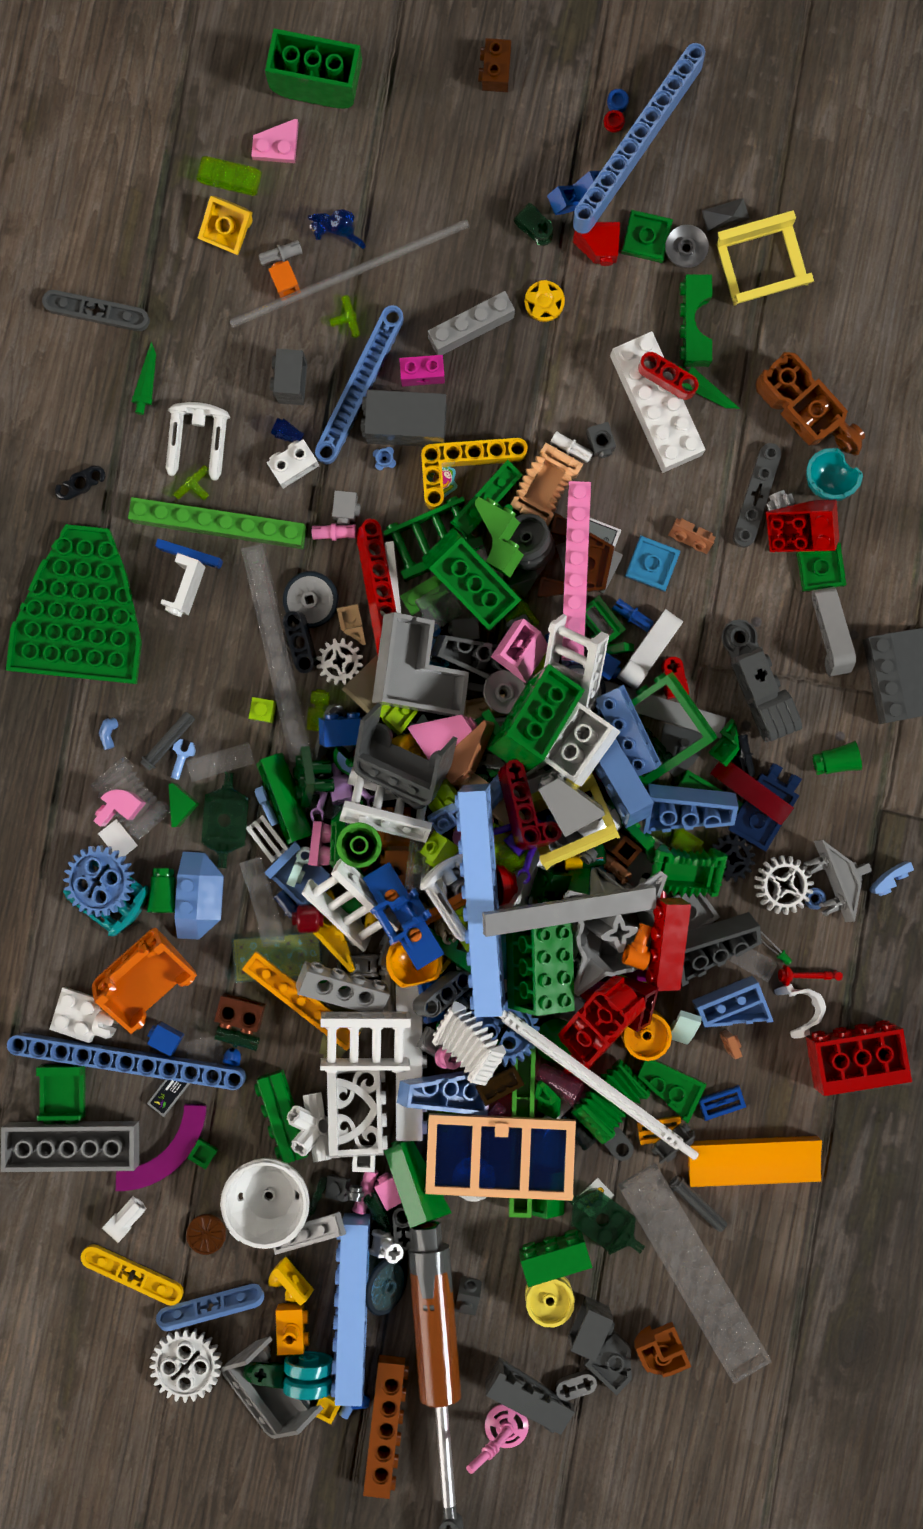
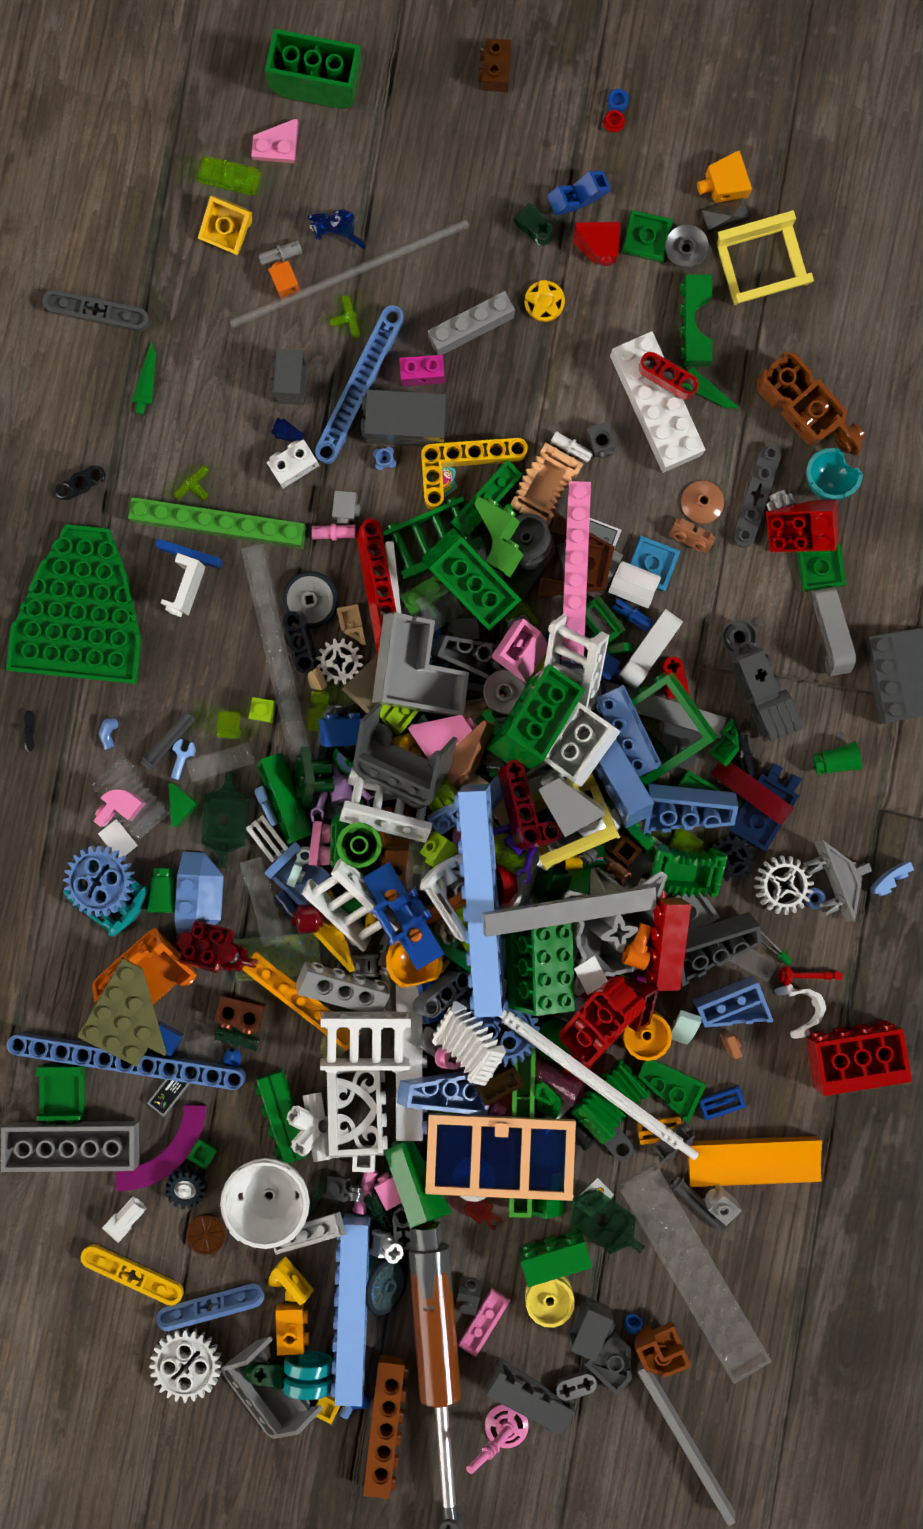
white plate [50,987,118,1043] -> none
white piece [166,402,230,480] -> none
medium blue beam [573,43,705,234] -> none
none -> black piece [24,711,35,752]
none -> olive wing [77,957,166,1067]
none -> black wheel [165,1165,207,1209]
none -> dark red piece [173,920,258,973]
none -> clear neon green panel [217,711,242,739]
none -> tan tile [308,667,328,690]
none -> bright pink tile [457,1287,510,1357]
none -> clear red plate [463,1199,502,1230]
none -> white sticker [574,955,607,995]
none -> white panel [608,561,661,608]
none -> blue hinge [624,1314,643,1335]
none -> light grey tile [637,1361,736,1526]
none -> nougat dish [681,481,724,524]
none -> light orange torso [697,150,752,203]
none -> light grey brick [703,1184,742,1226]

